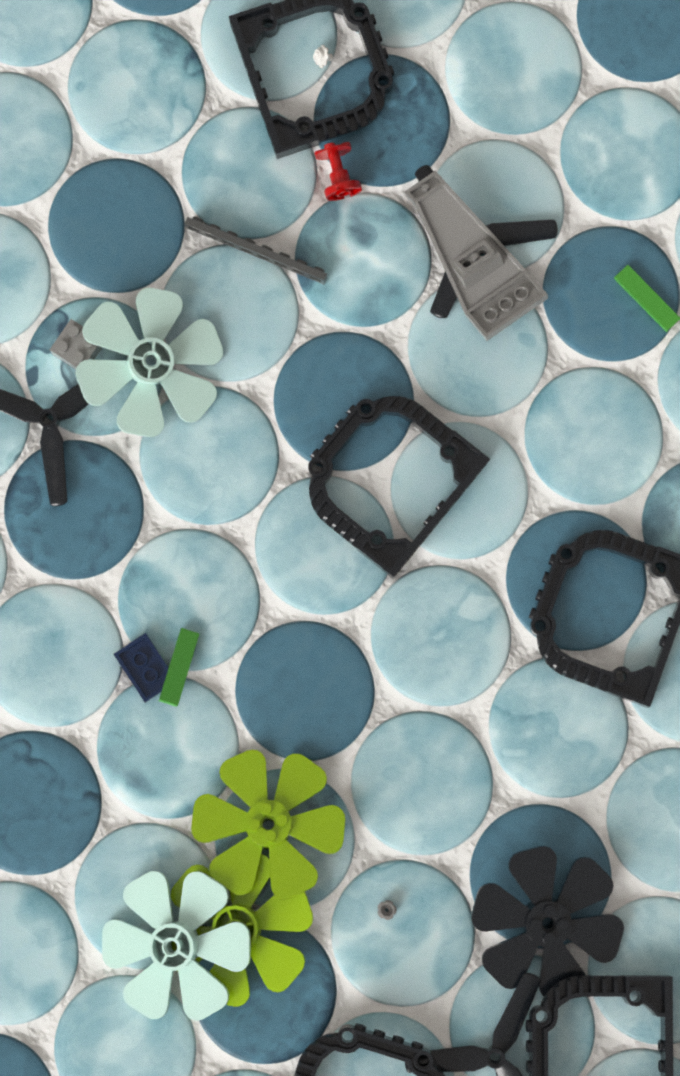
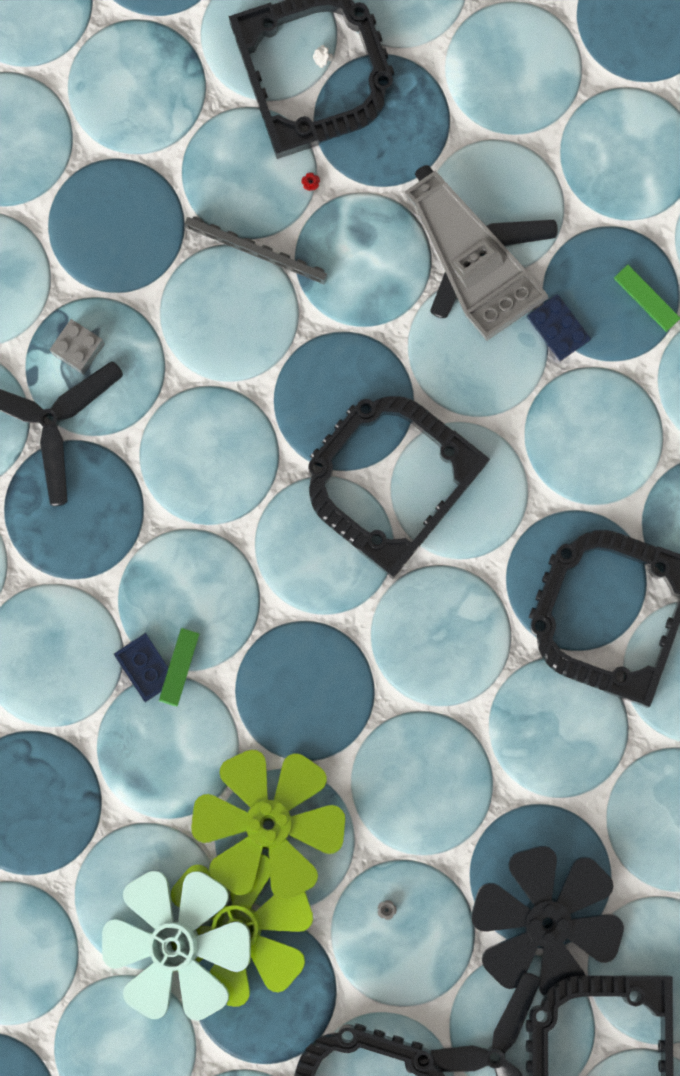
light aqua piece [75,288,223,437] -> none
red piece [314,142,362,201] -> none
none -> red plate [301,173,320,191]
none -> dark blue plate [527,294,591,362]

